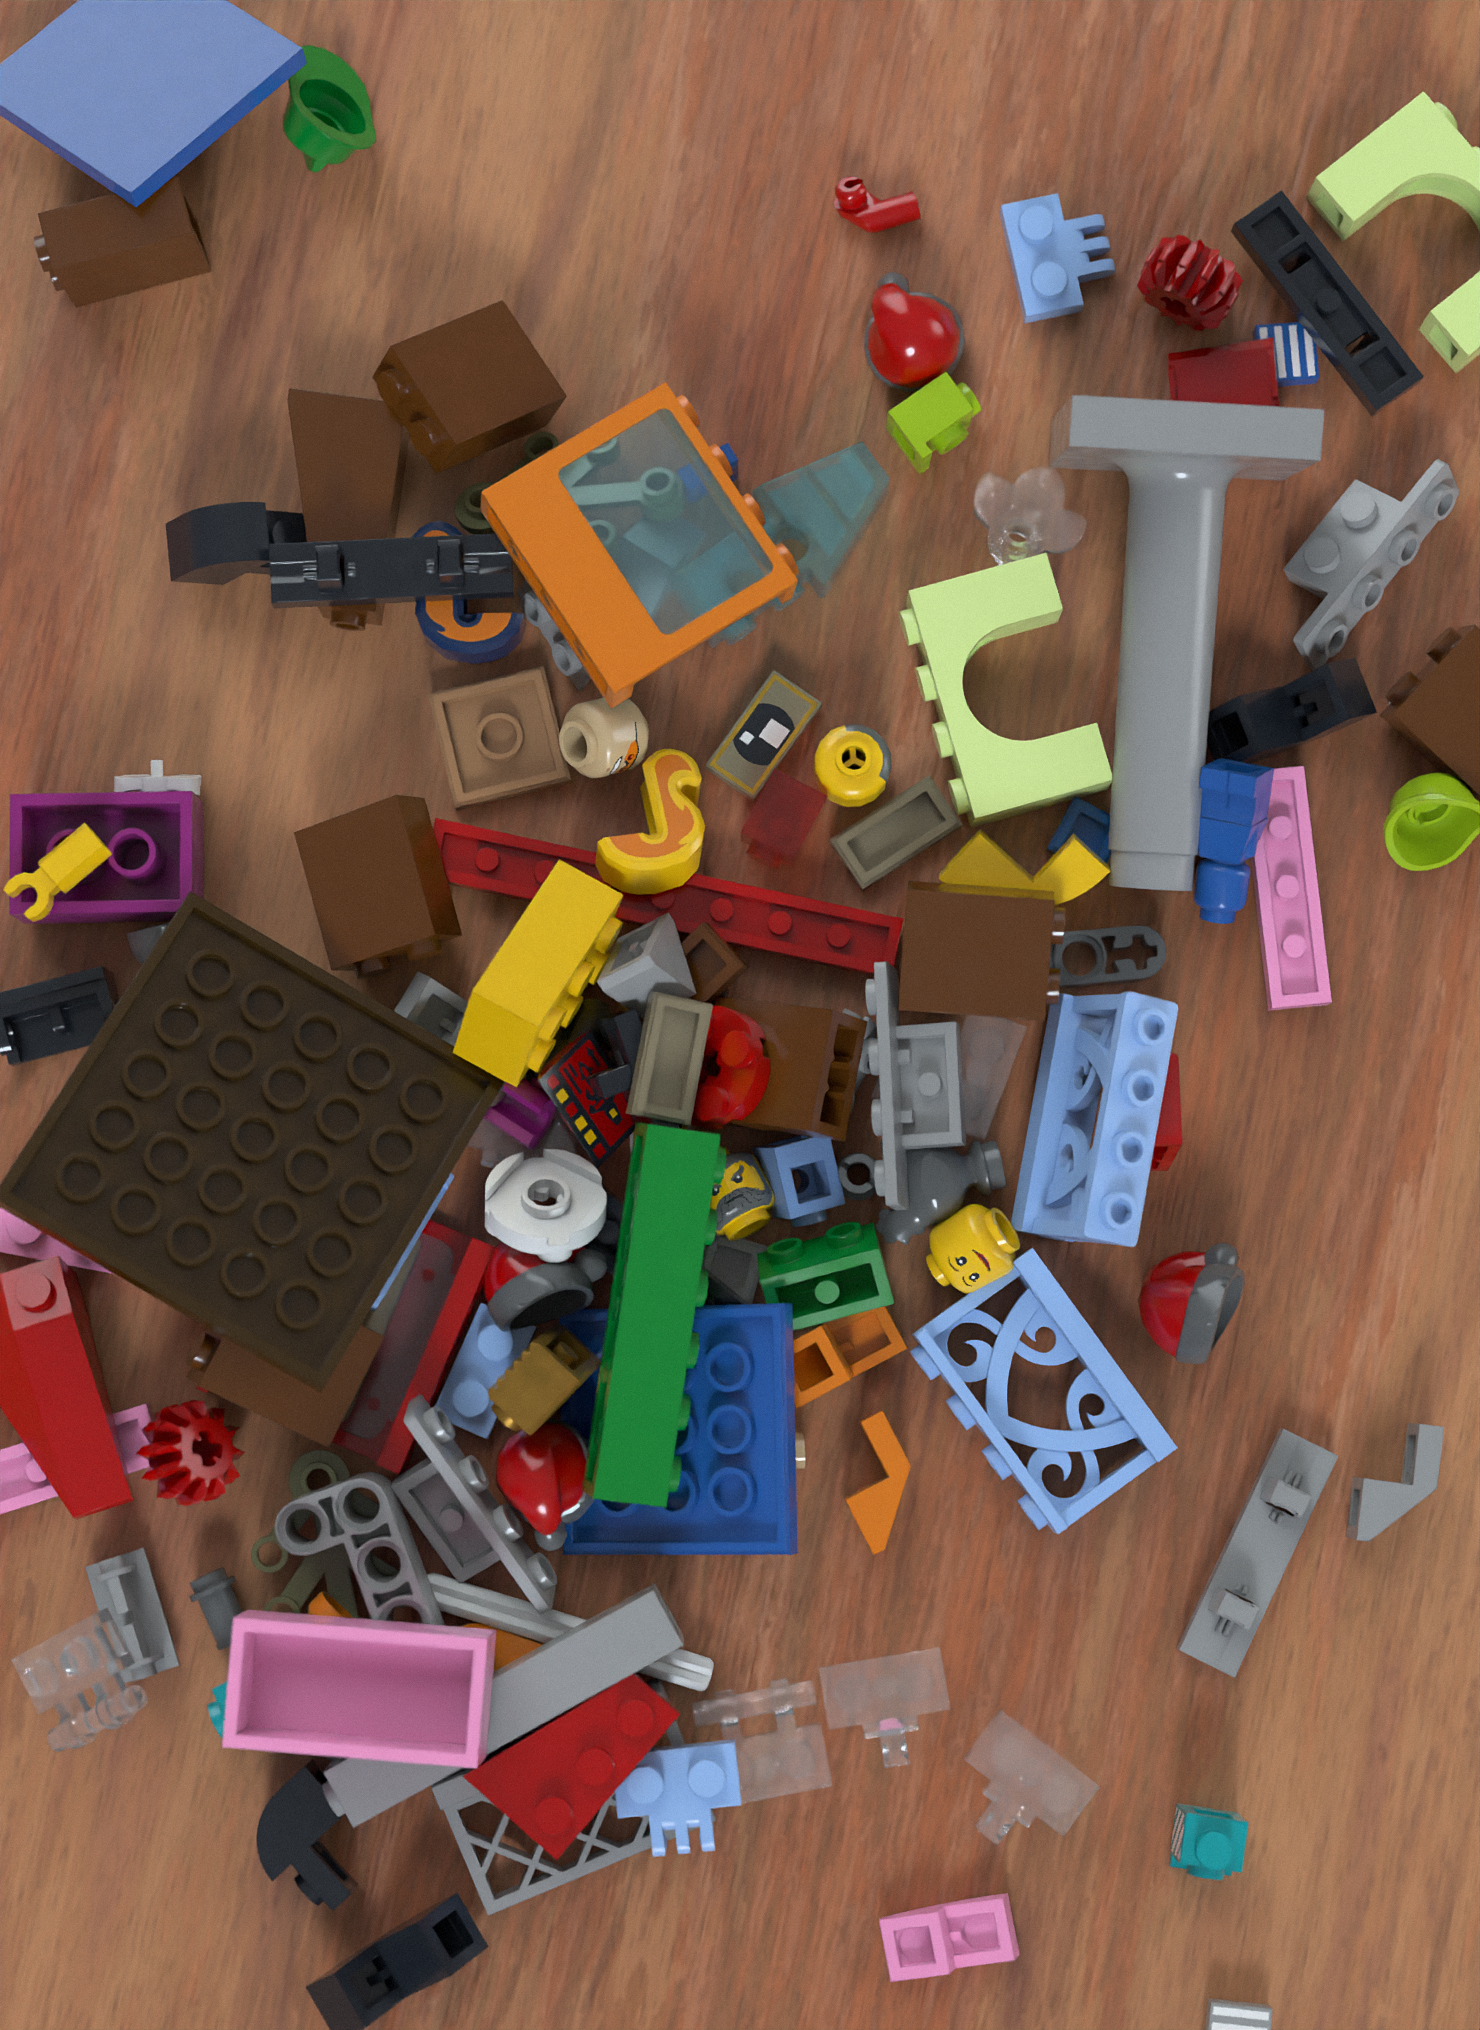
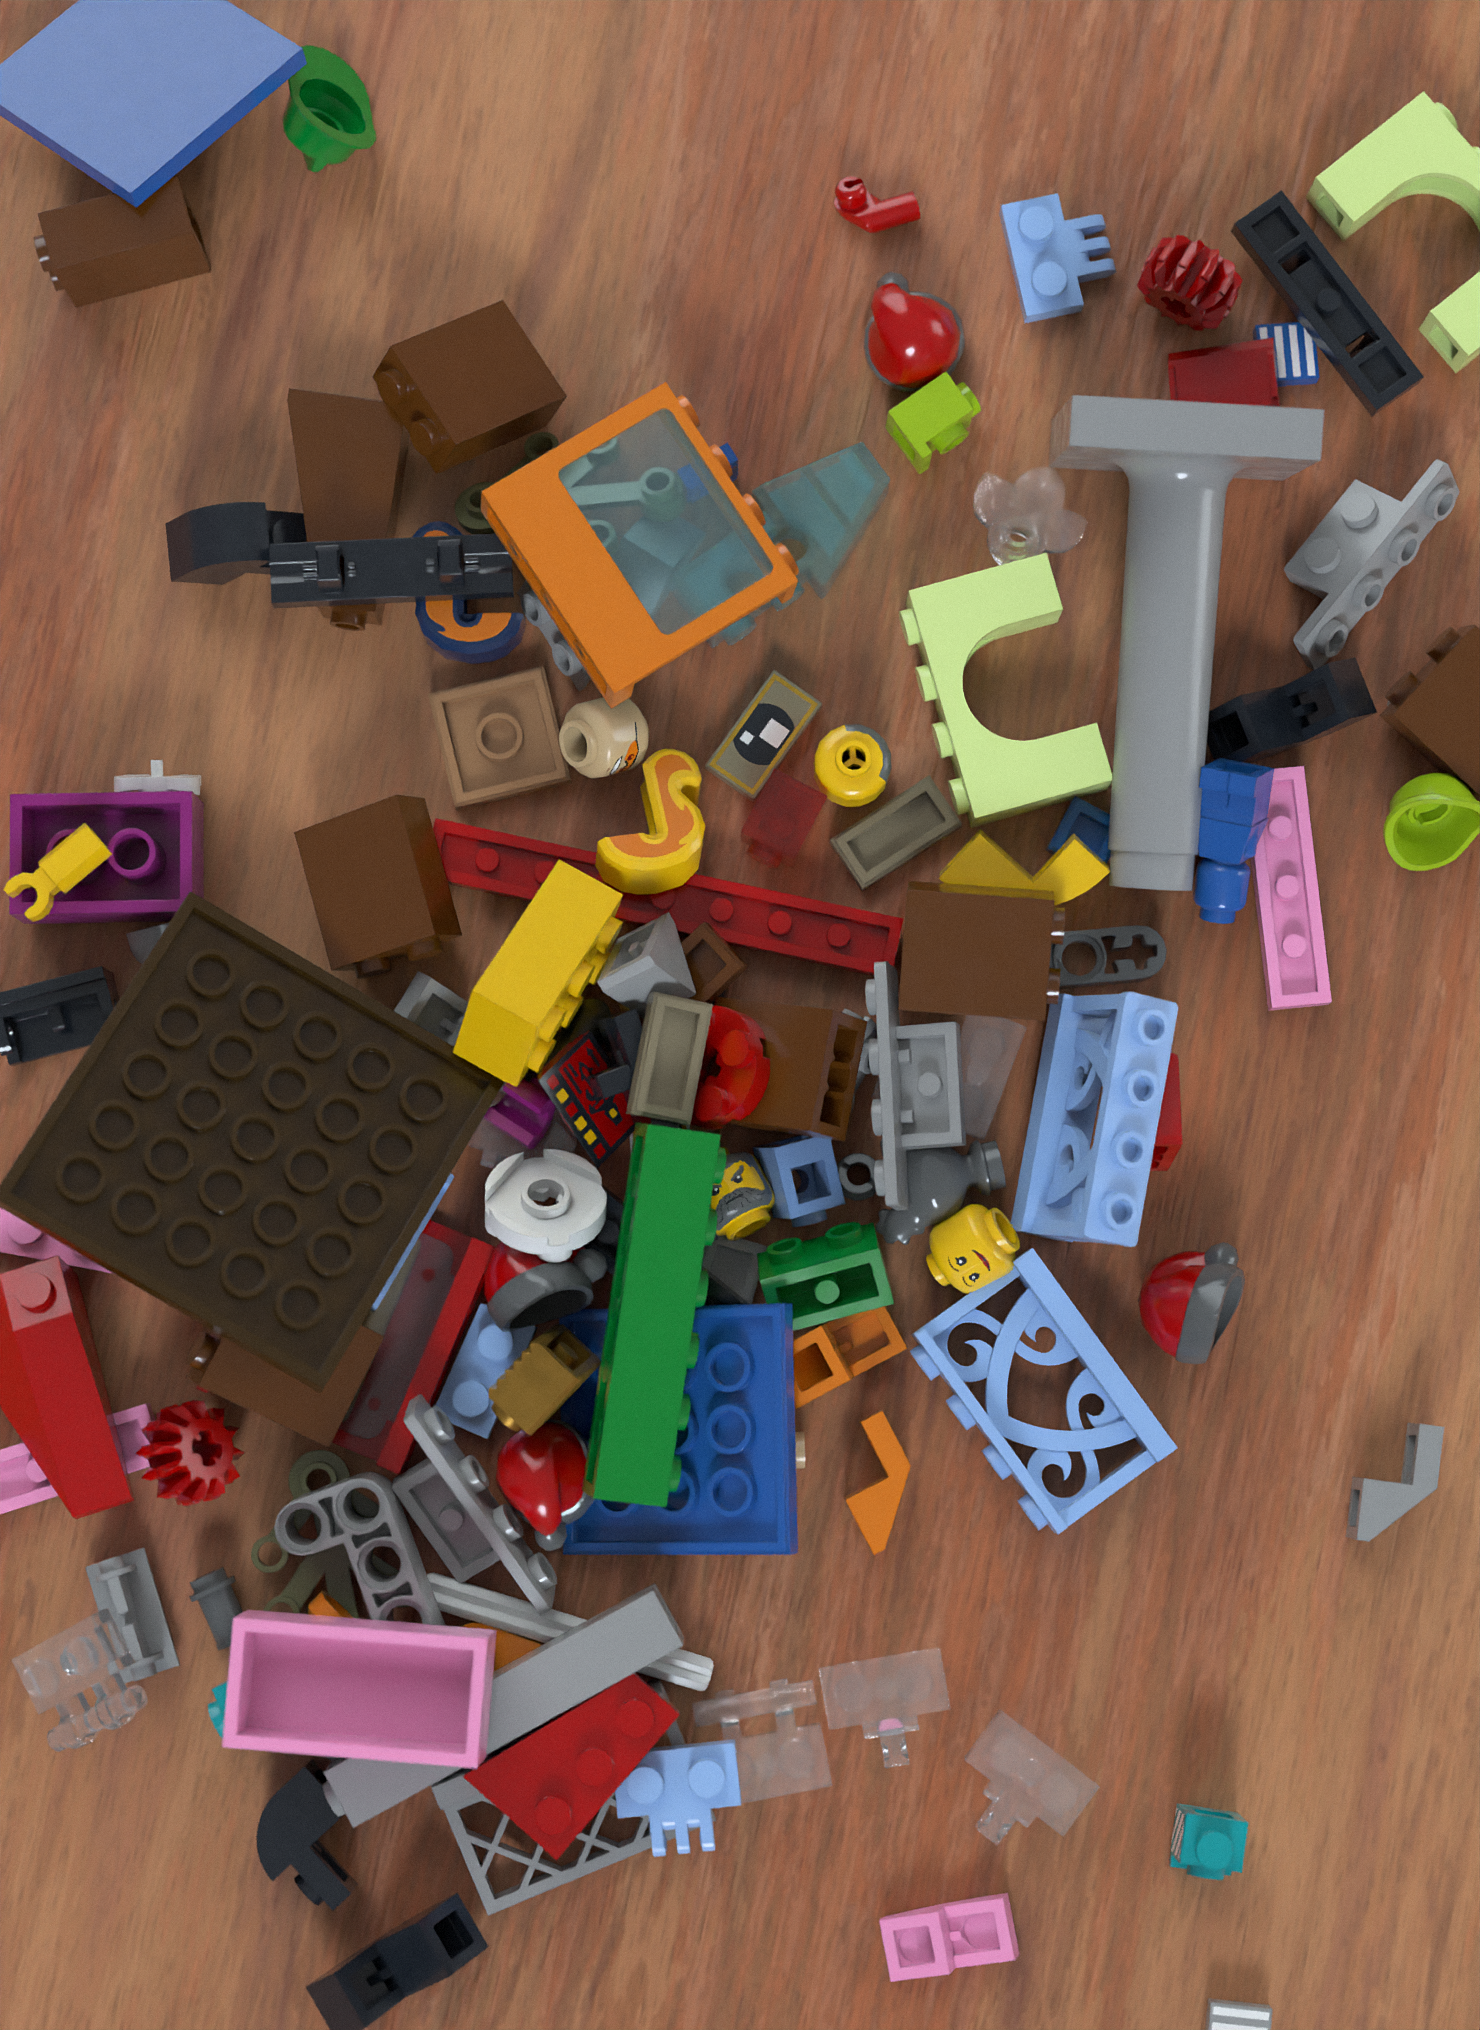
light grey hinge [1176,1428,1338,1677] -> none

